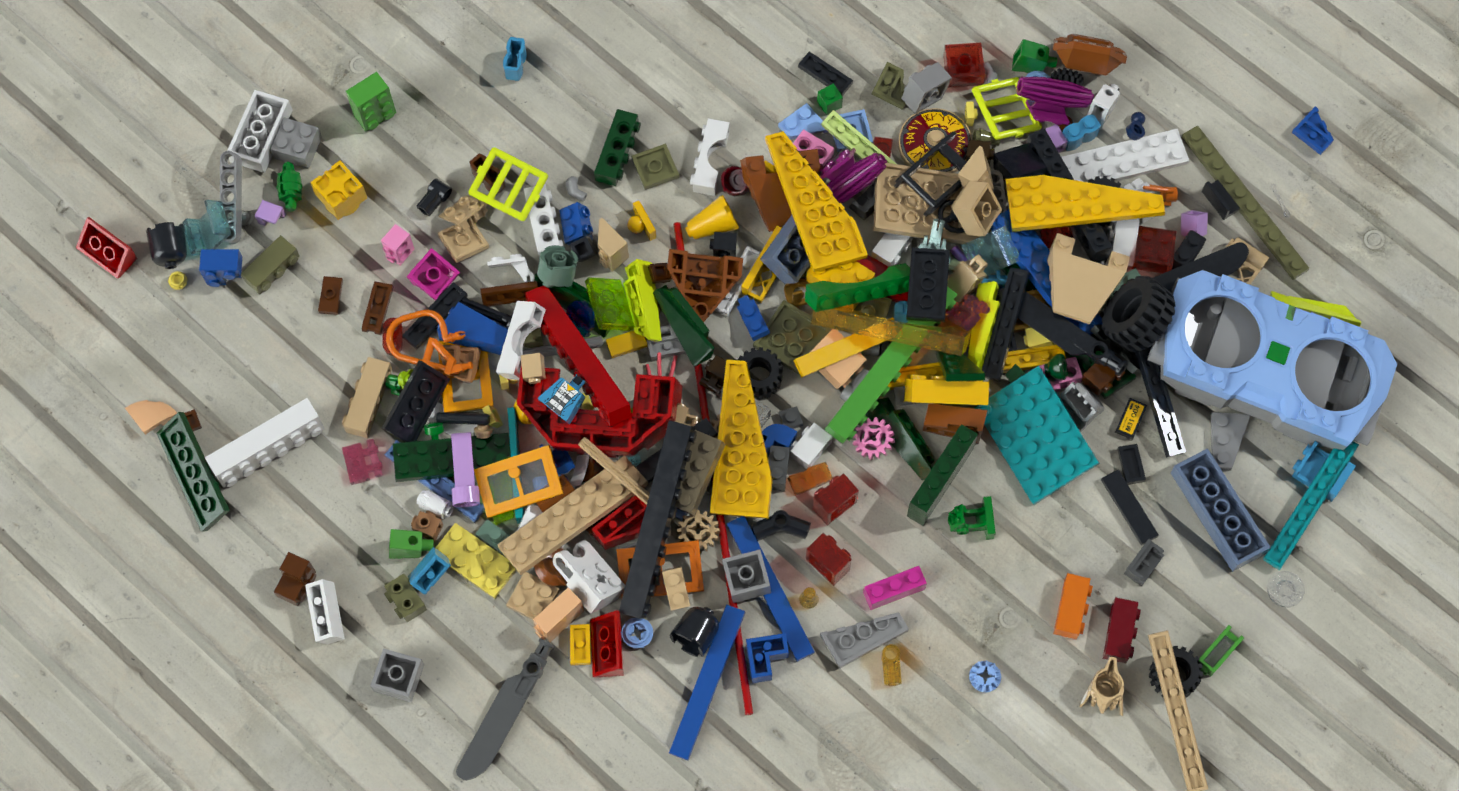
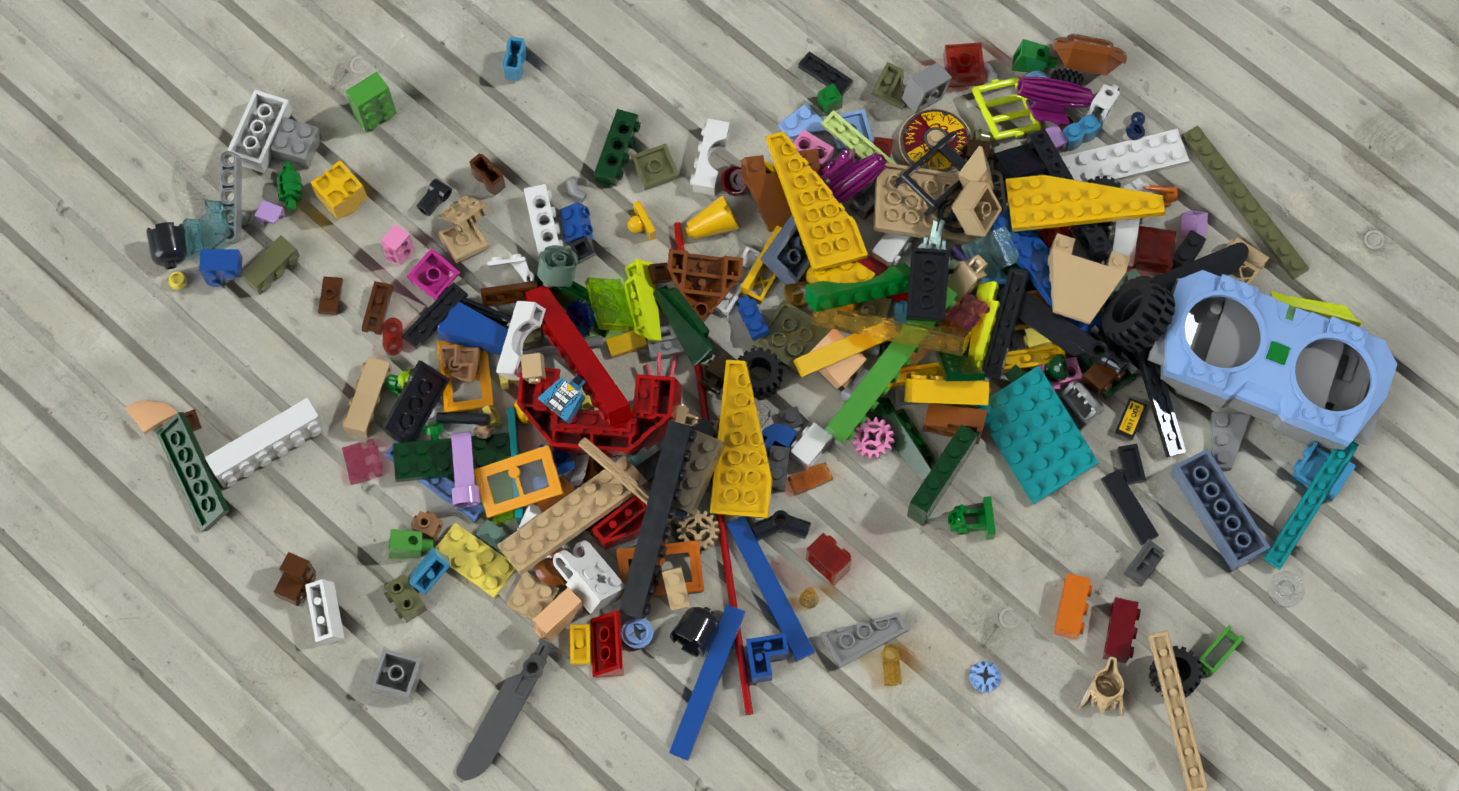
red slope [76,217,138,279] -> none
orange piece [386,309,473,376] -> none
white head [416,490,453,519] -> none
neon yellow bar [468,147,548,221] -> none
tan slope [598,218,629,272] -> none
black brick [710,232,737,257] -> none
light grey brick [722,550,771,603] -> none
clear red brick [812,473,859,526] -> none
dark pink brick [863,566,927,610] -> none
light yellow plate [965,101,978,126] -> none
black panel [1202,180,1240,220] -> none
blue wing [1292,106,1334,155] -> none

